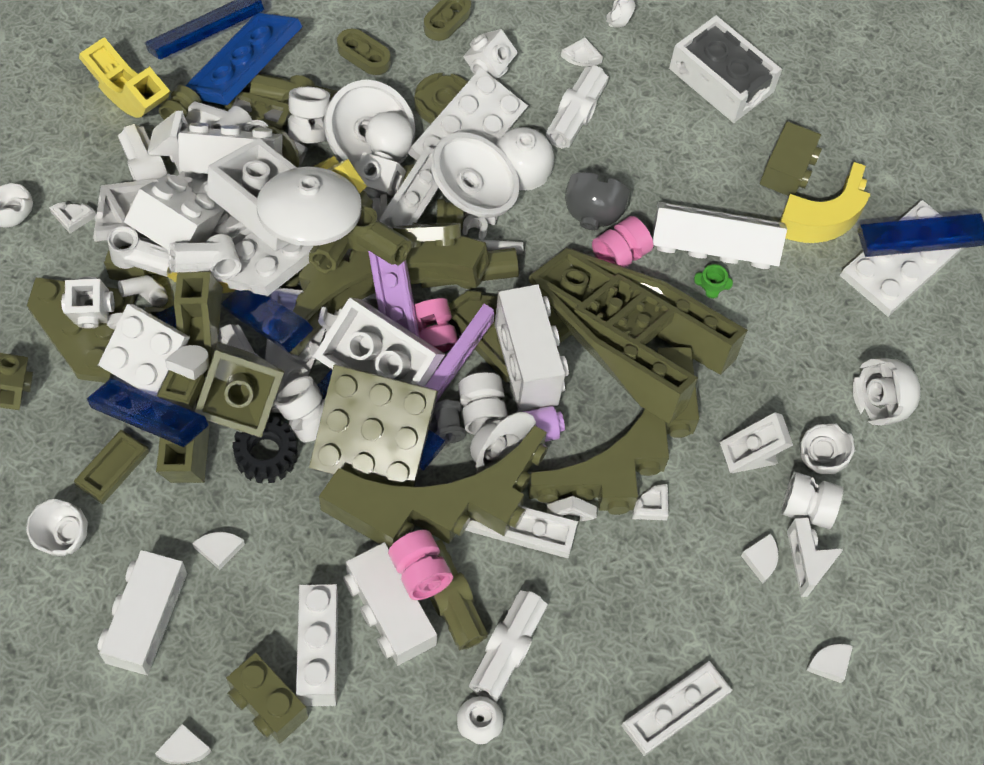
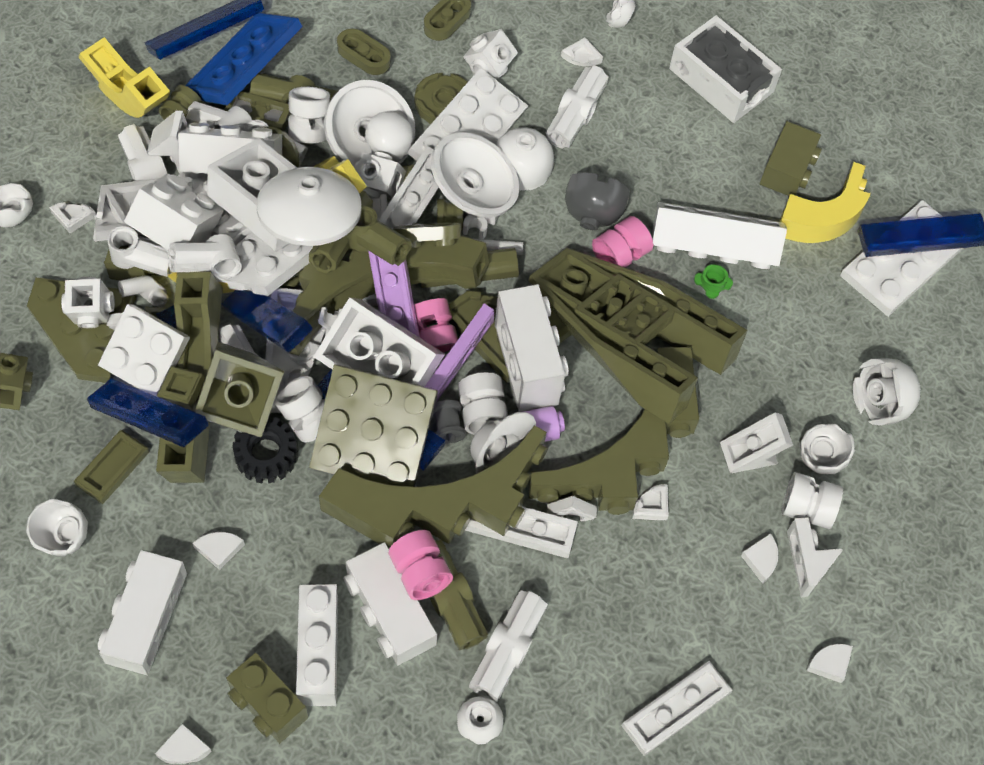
white tile [165,345,209,380] -> none

